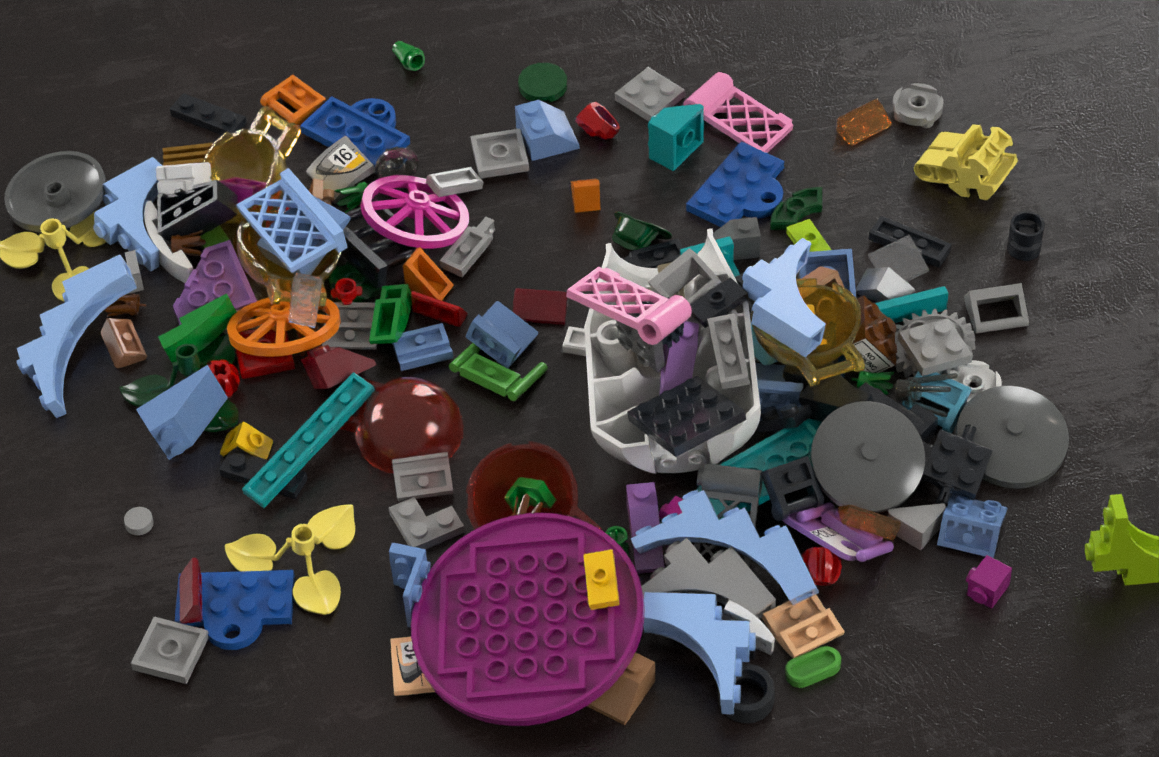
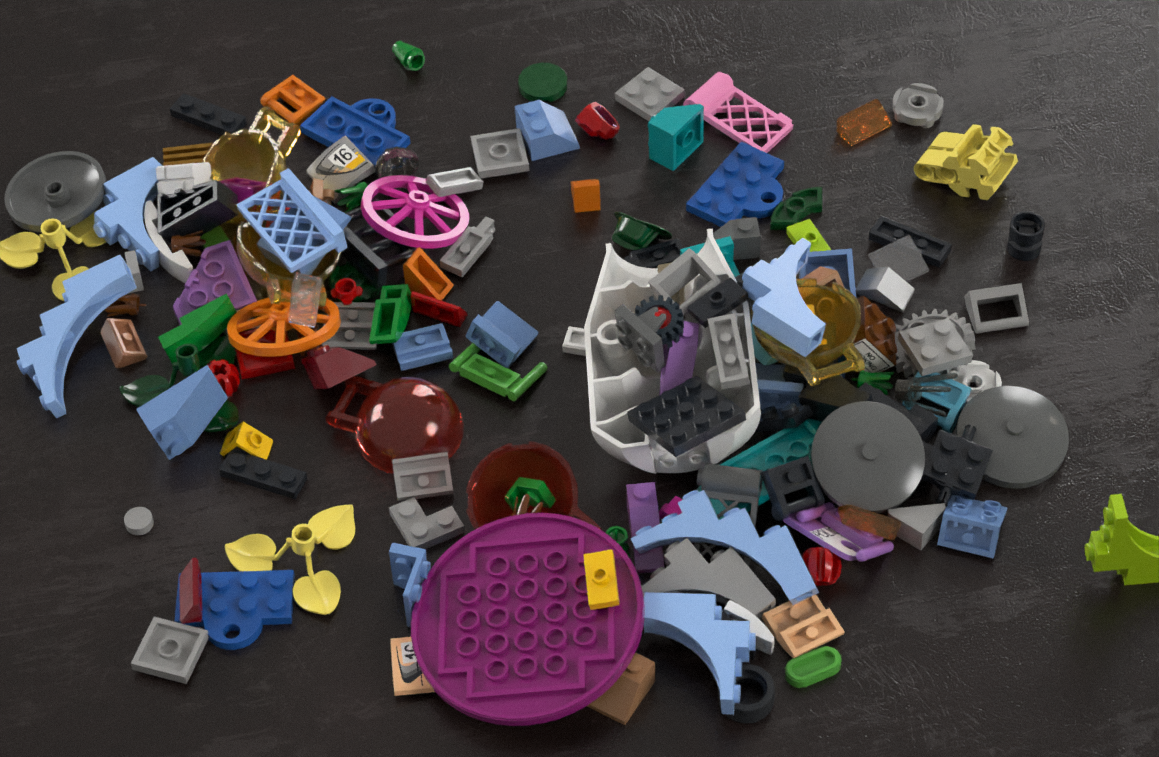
teal tile [242,372,375,508] -> none
dark red slope [513,288,568,325] -> none
bright pink piece [566,267,692,345] -> none
teal tile [875,286,948,323] -> none
magenta brick [966,555,1012,608] -> none

